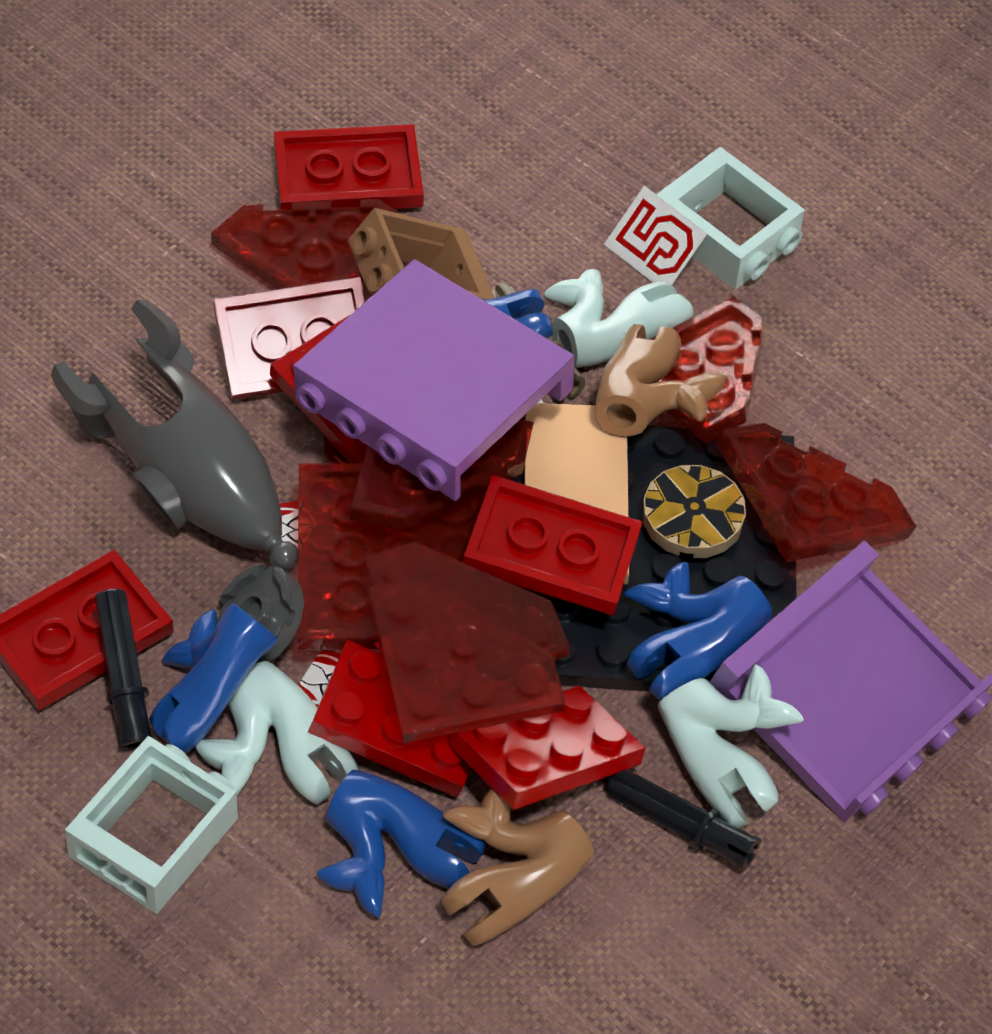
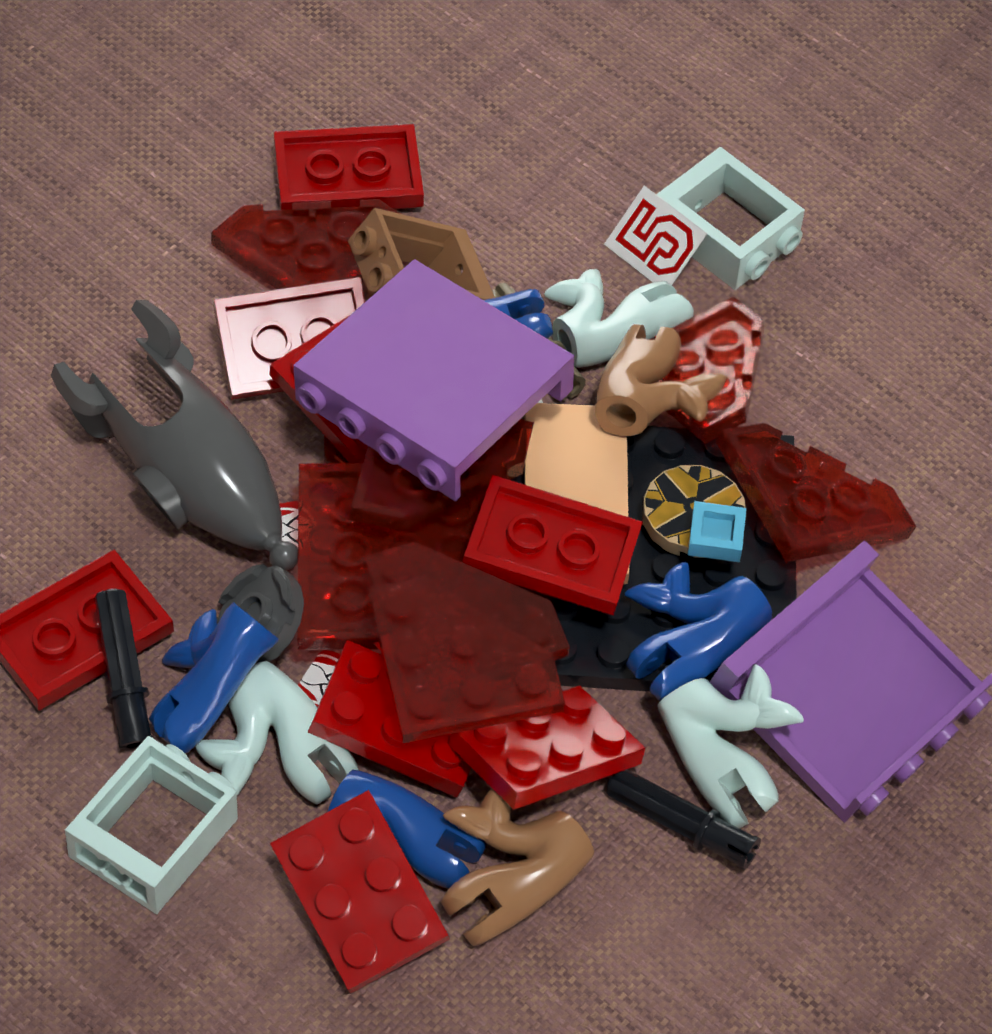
none -> red plate [270,790,450,994]
none -> medium azure plate [688,501,746,562]

